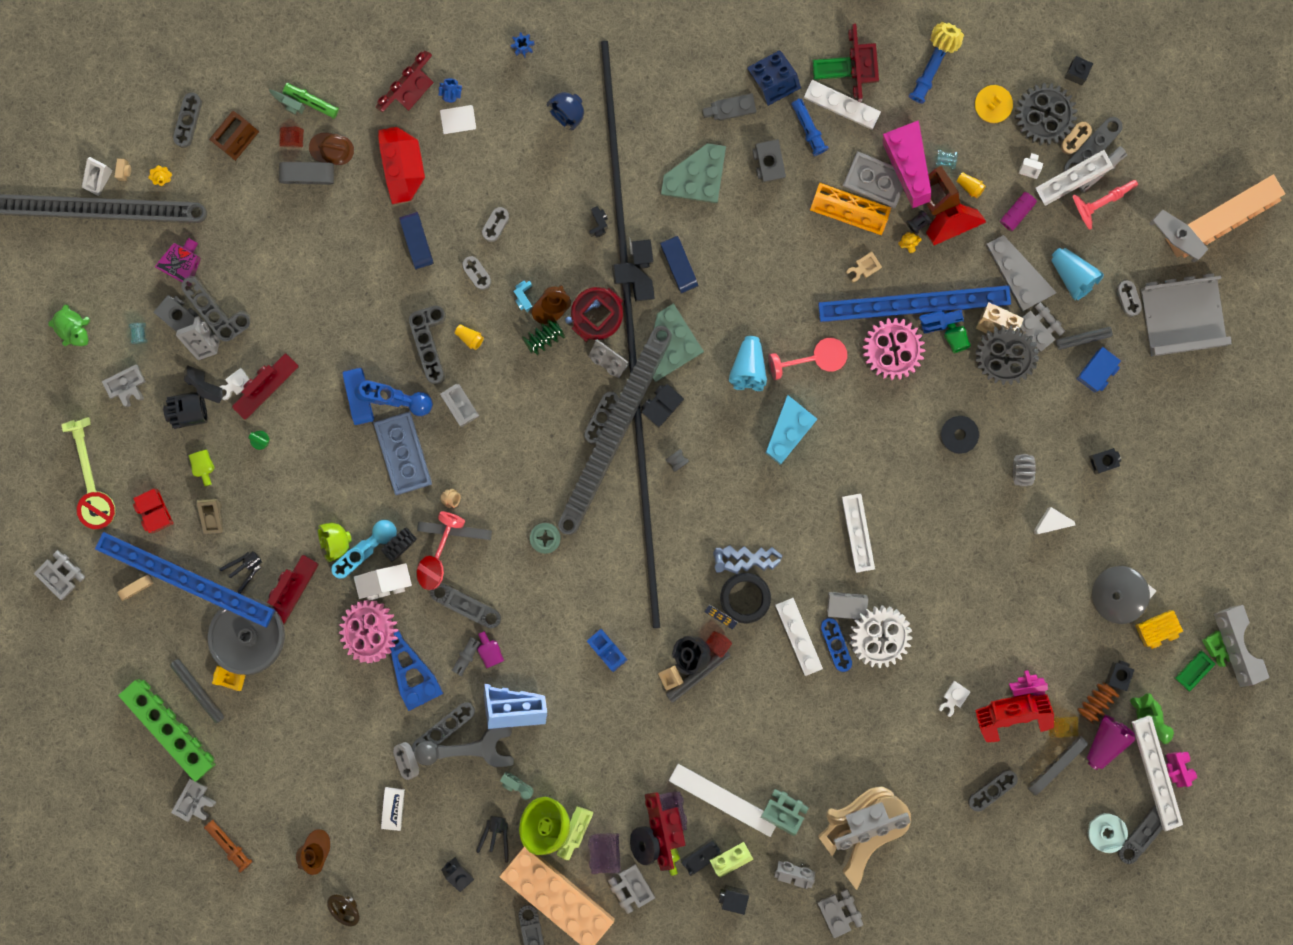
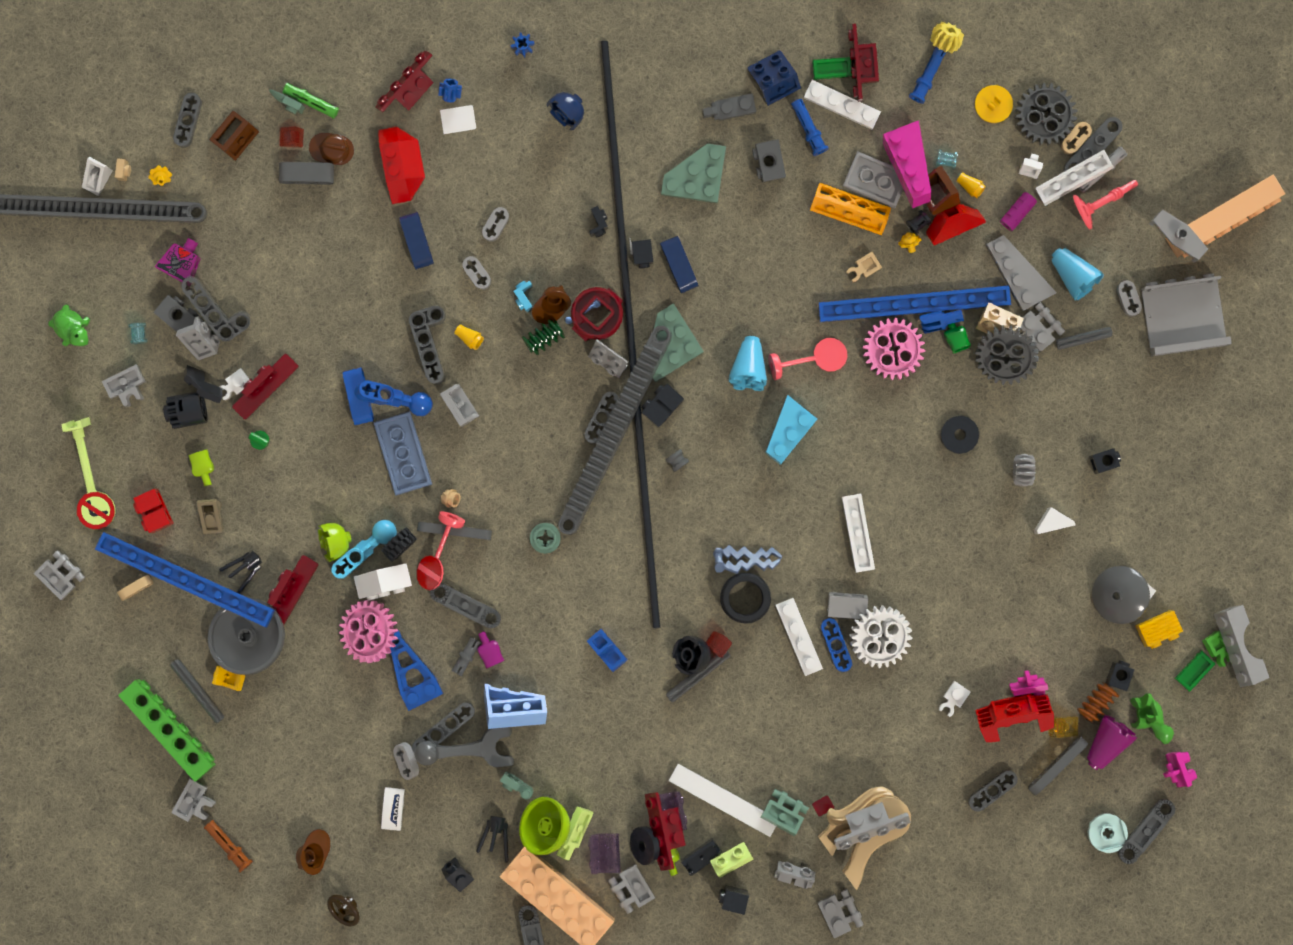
black tile [612,263,655,302] -> none
tan plate [658,666,684,691] -> none
sticker [704,605,738,629] -> none
black brick [1065,56,1094,86] -> none
blue brick [1076,347,1121,393] -> none
white tile [1131,716,1183,831] -> none
none -> dark red sticker [812,795,834,817]

